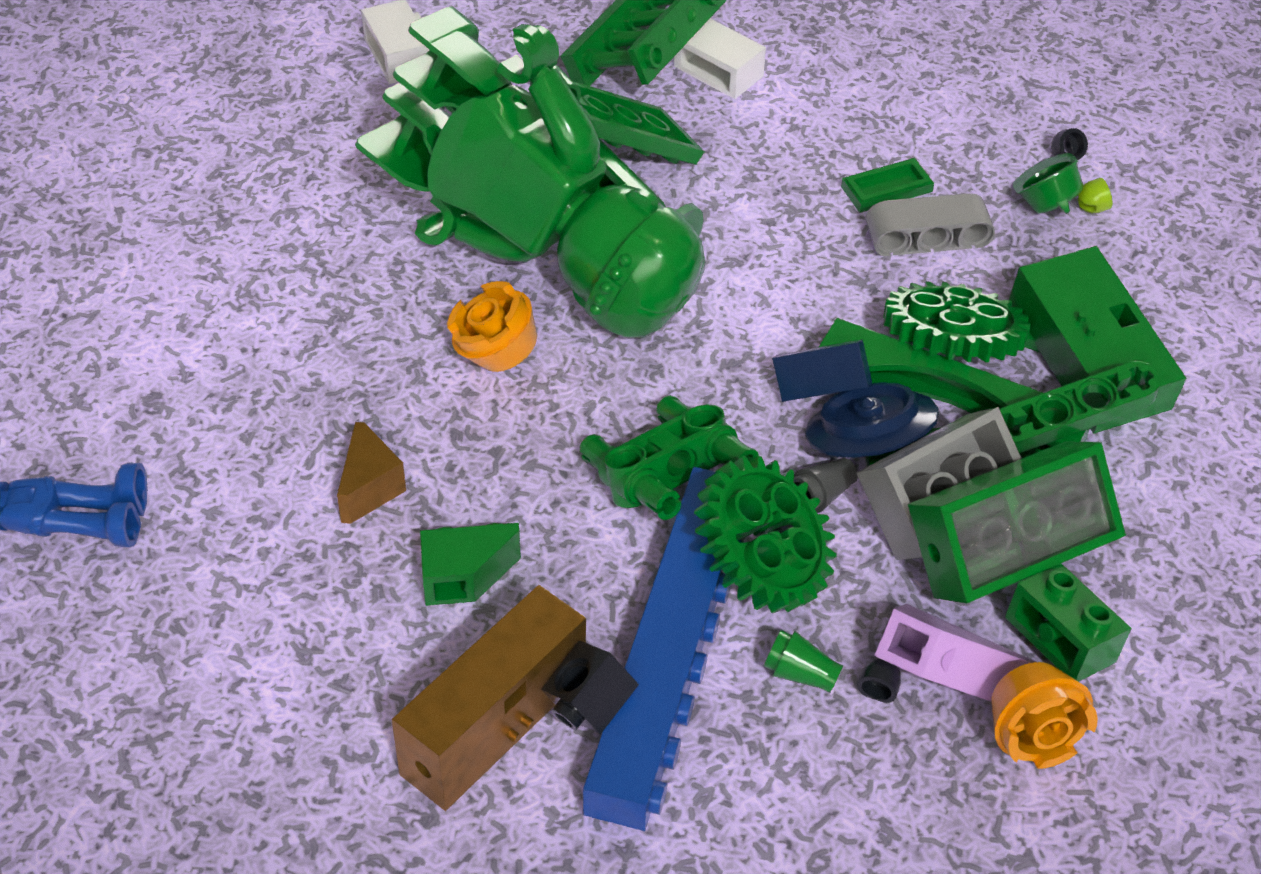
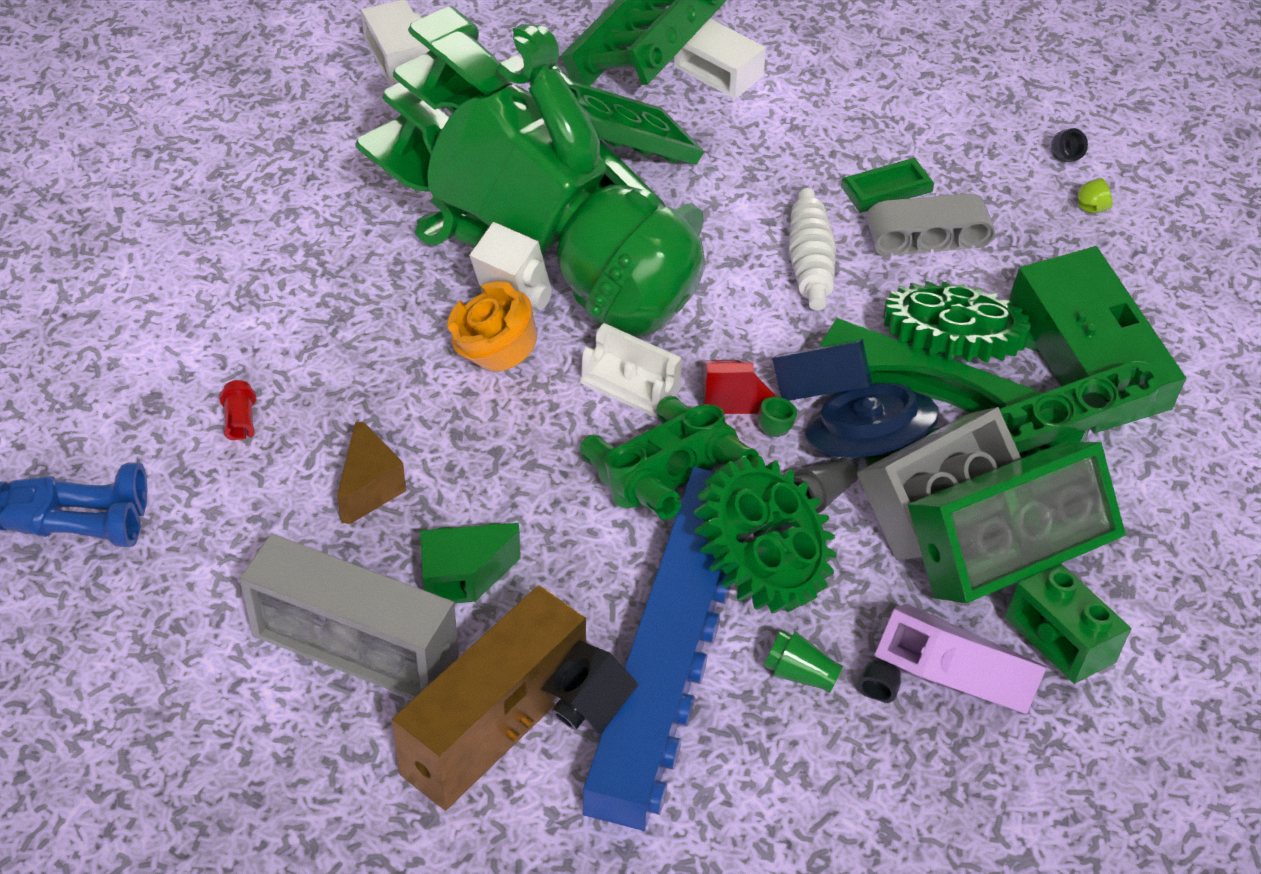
light orange cone [991,662,1098,769] -> none
green piece [1013,153,1083,214] -> none
none -> red pin [219,380,257,440]
none -> light grey brick [239,533,459,699]
none -> white brick [469,222,552,316]
none -> white hinge [580,323,682,418]
none -> red slope [701,359,777,414]
none -> green hinge [758,397,797,437]
none -> white piece [788,188,836,311]

